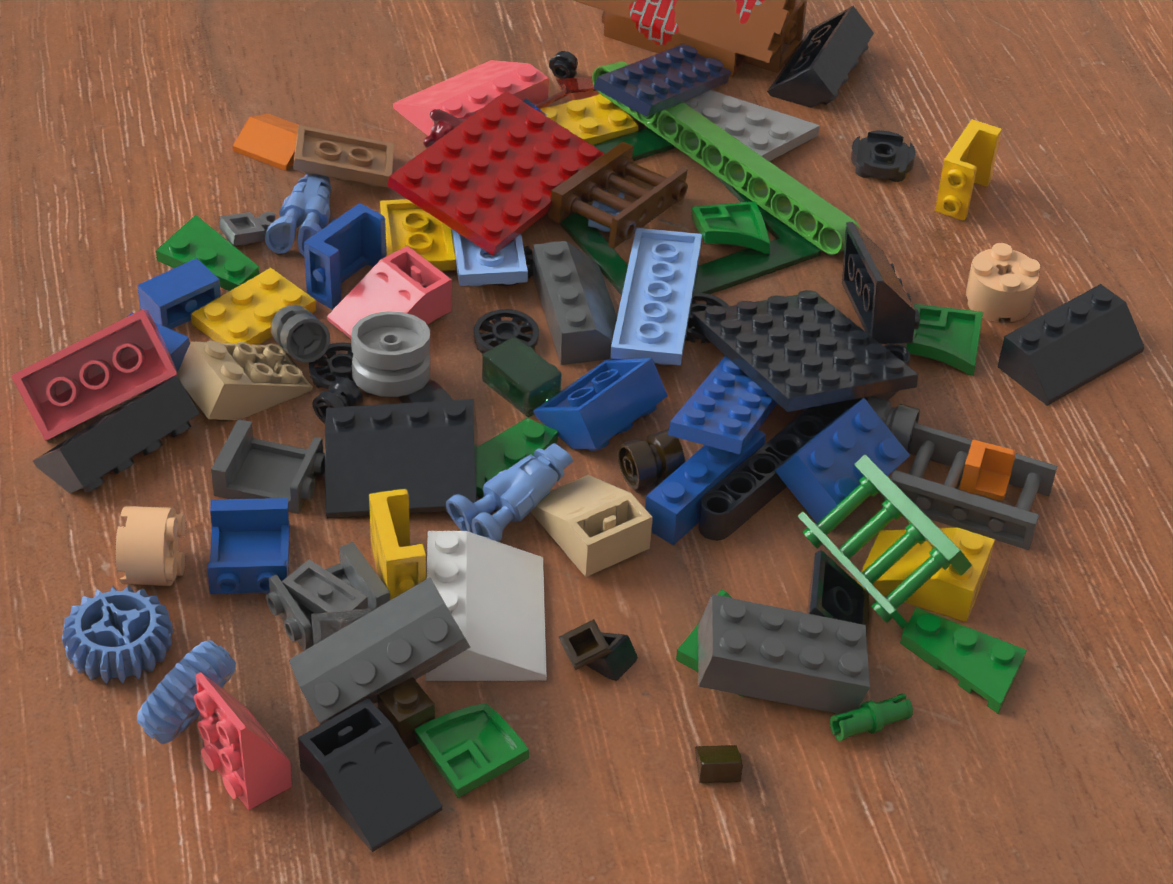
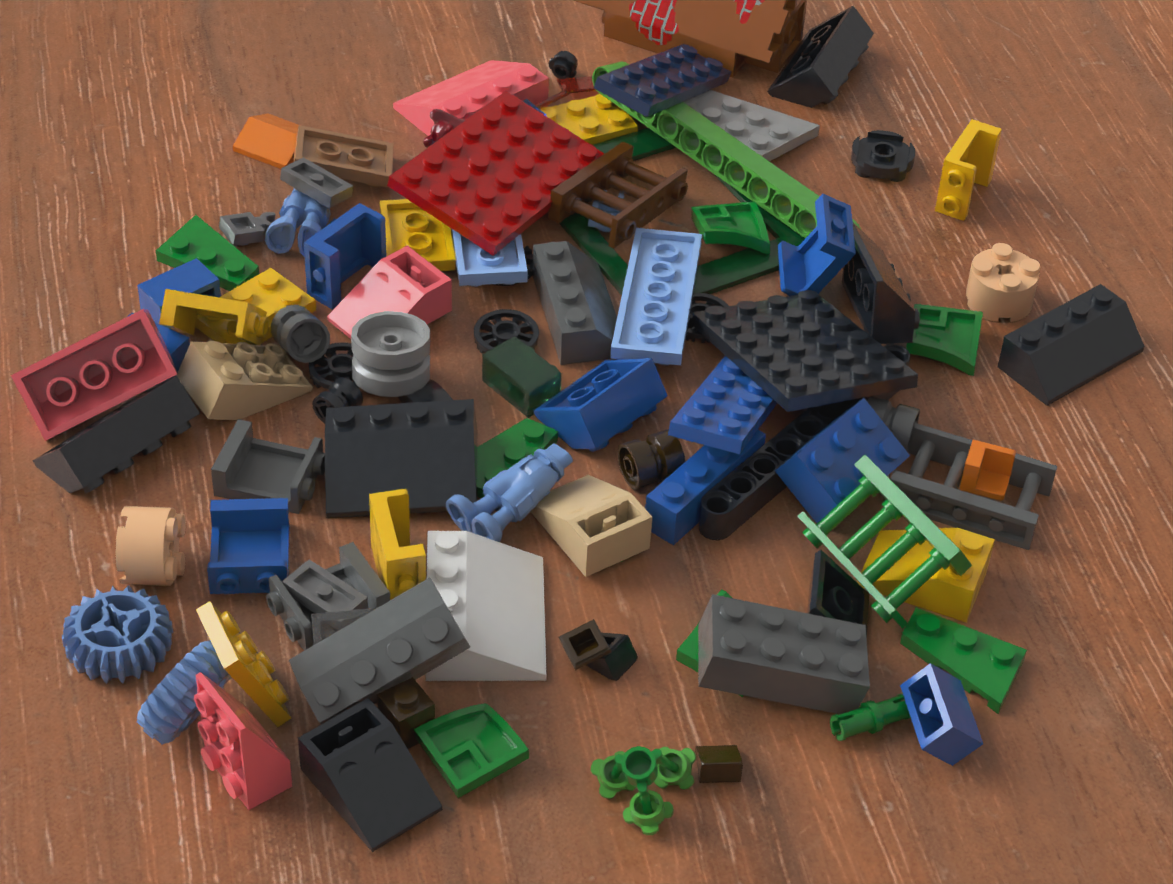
none -> yellow panel [159,289,269,345]
none -> yellow plate [196,601,291,727]
none -> flat silver plate [280,157,353,208]
none -> bright green plant [591,746,696,835]
none -> blue panel [778,193,856,296]
none -> blue brick [900,663,983,766]

